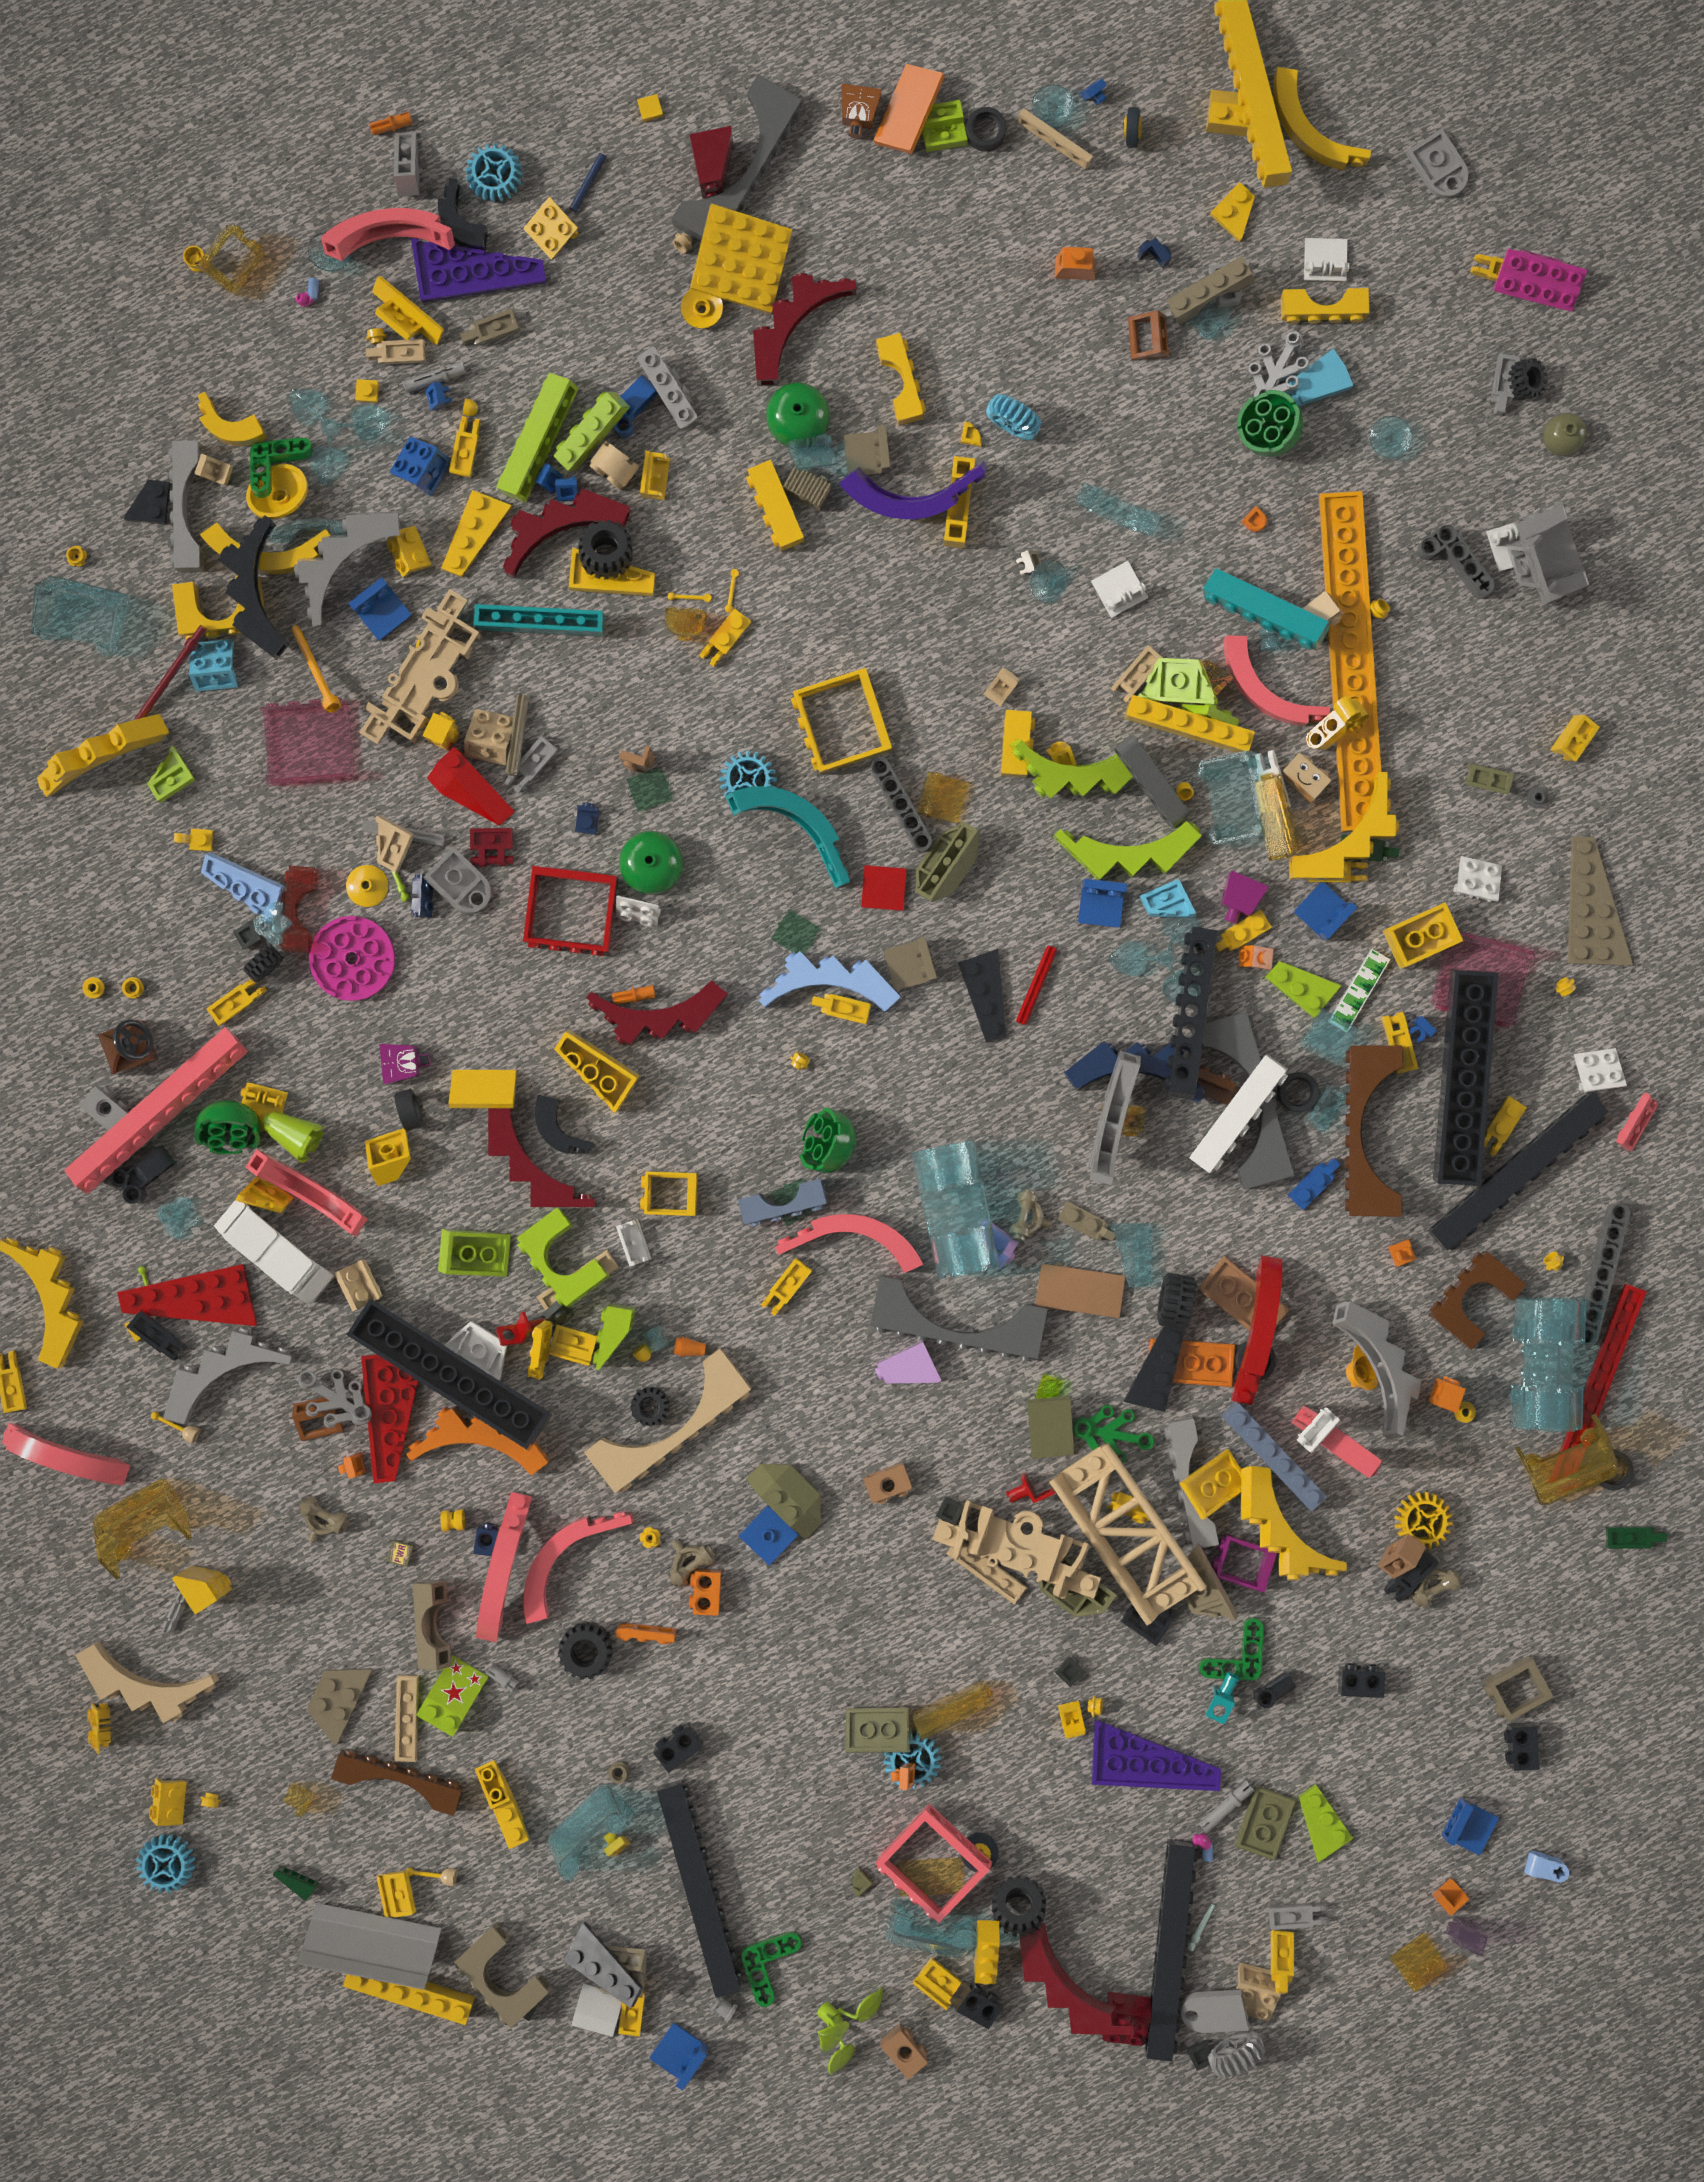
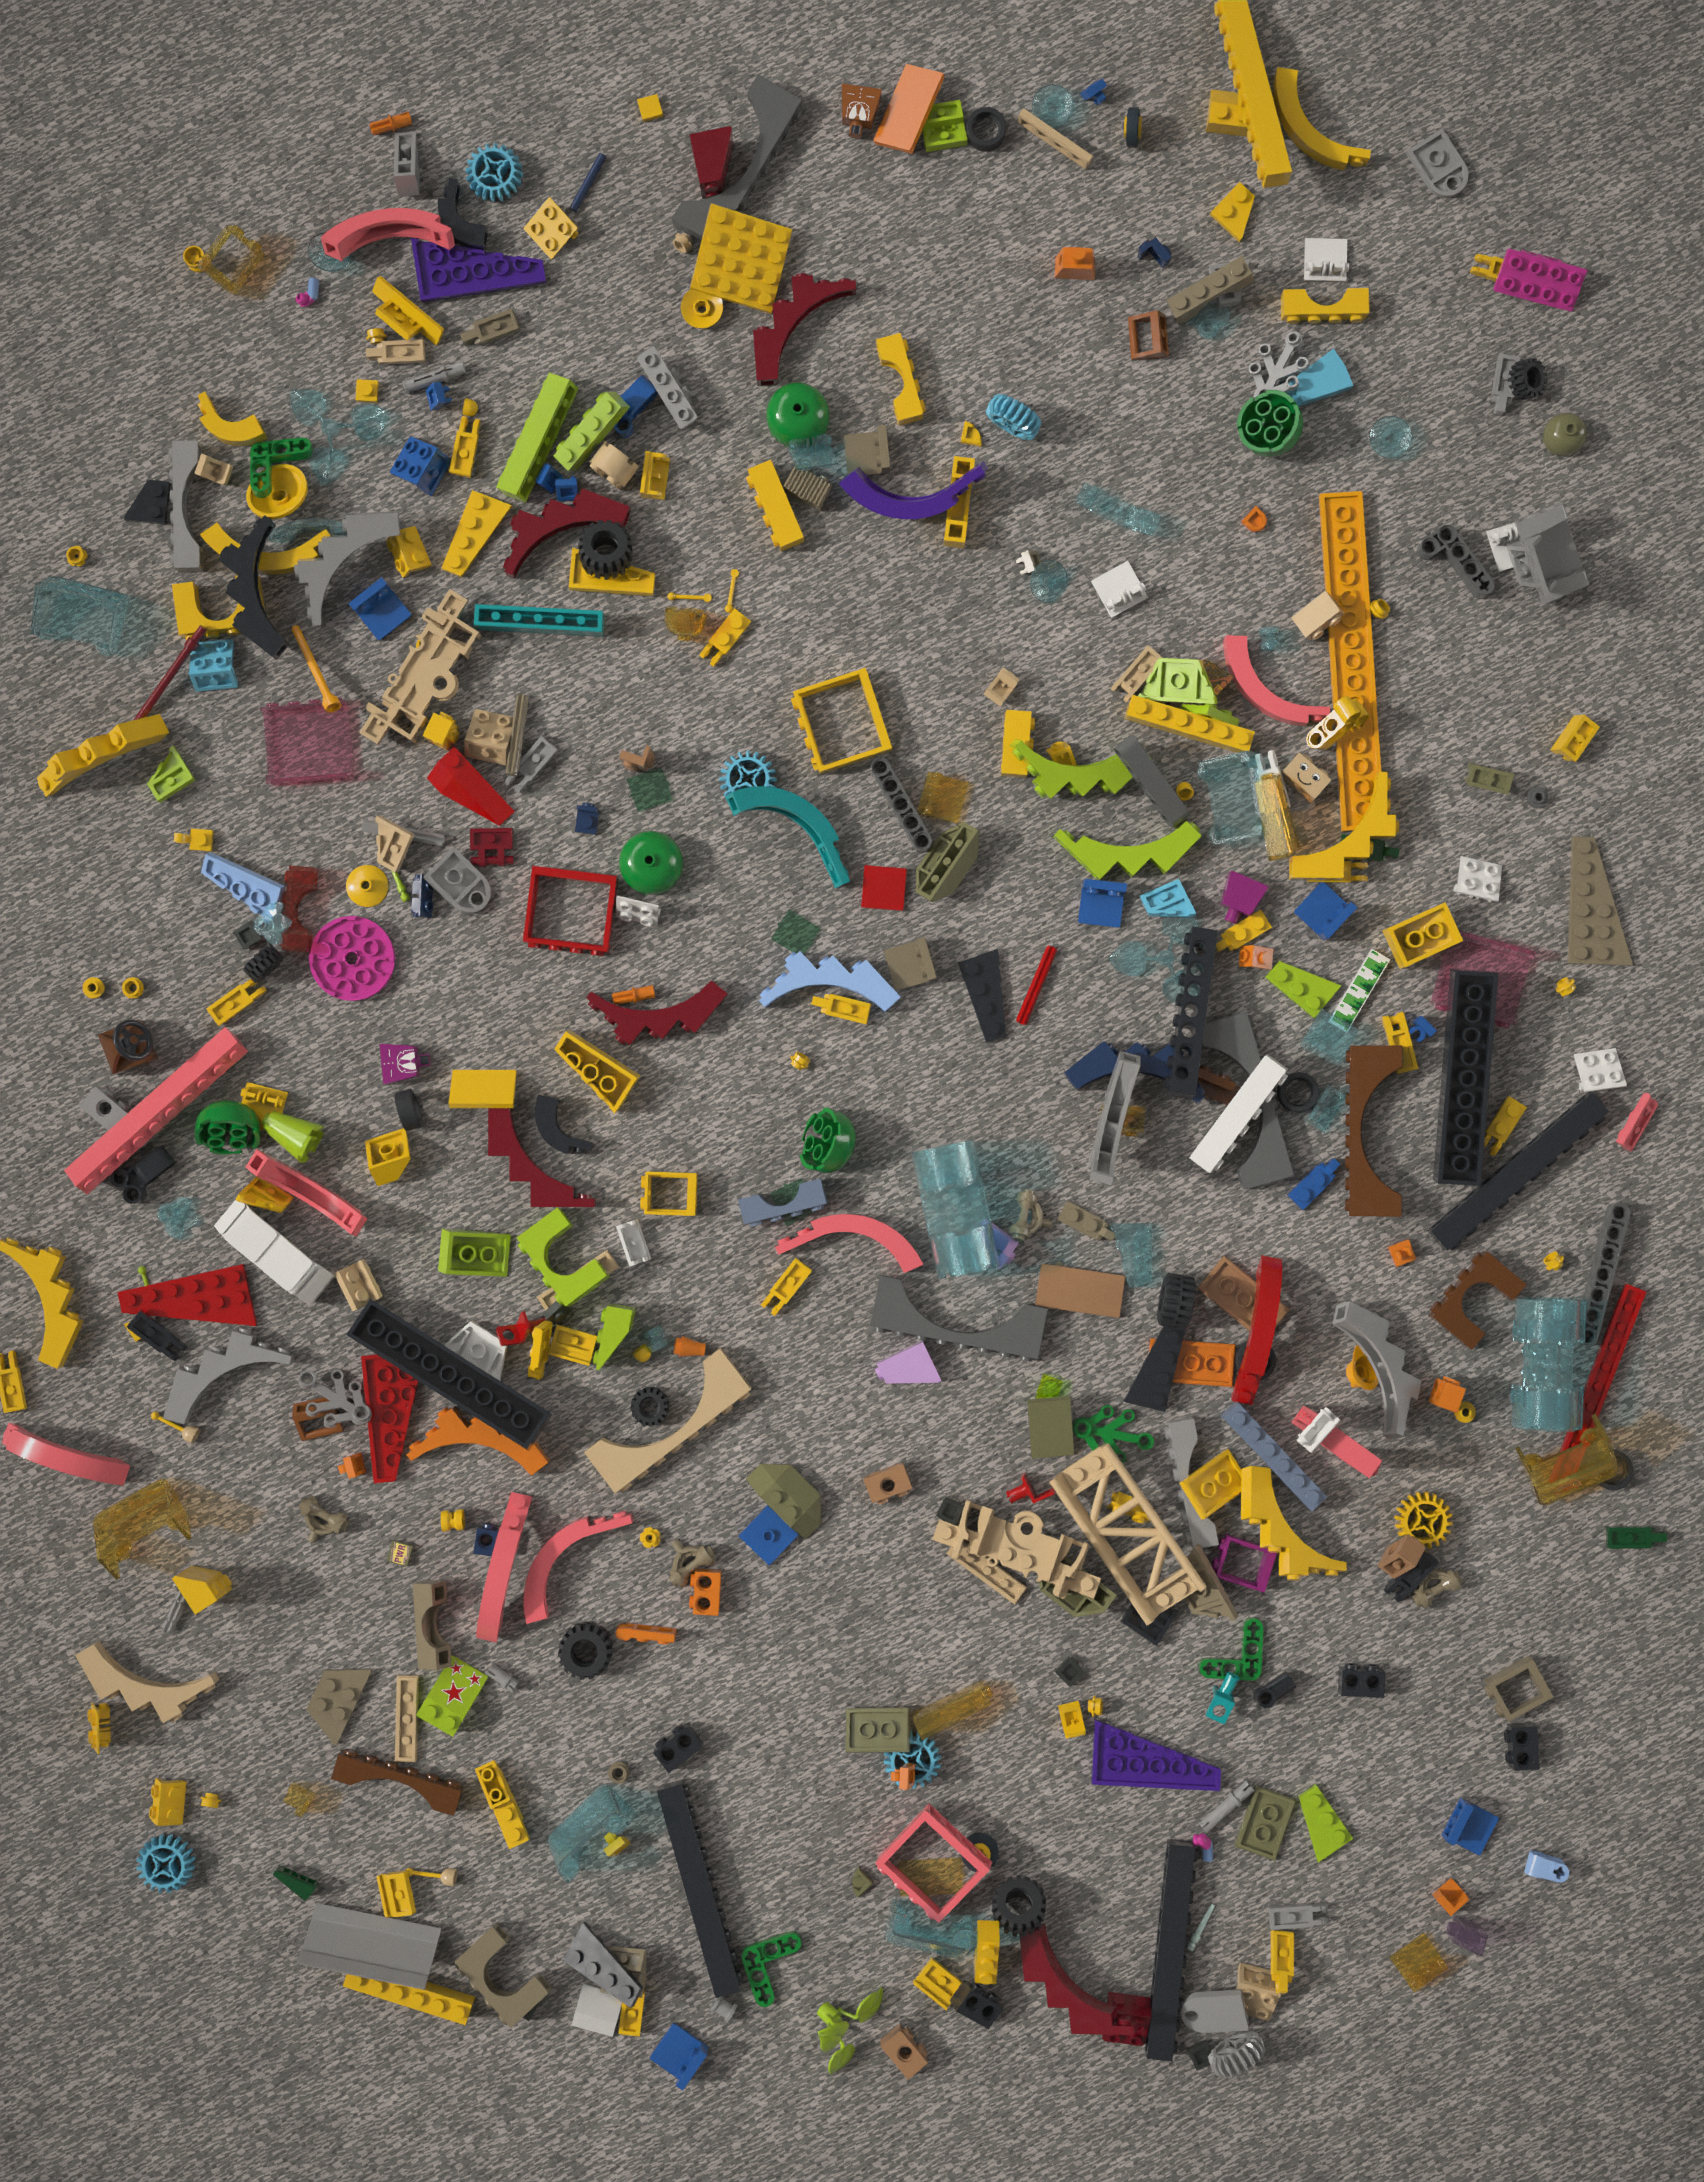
teal brick [1203,568,1329,651] -> none

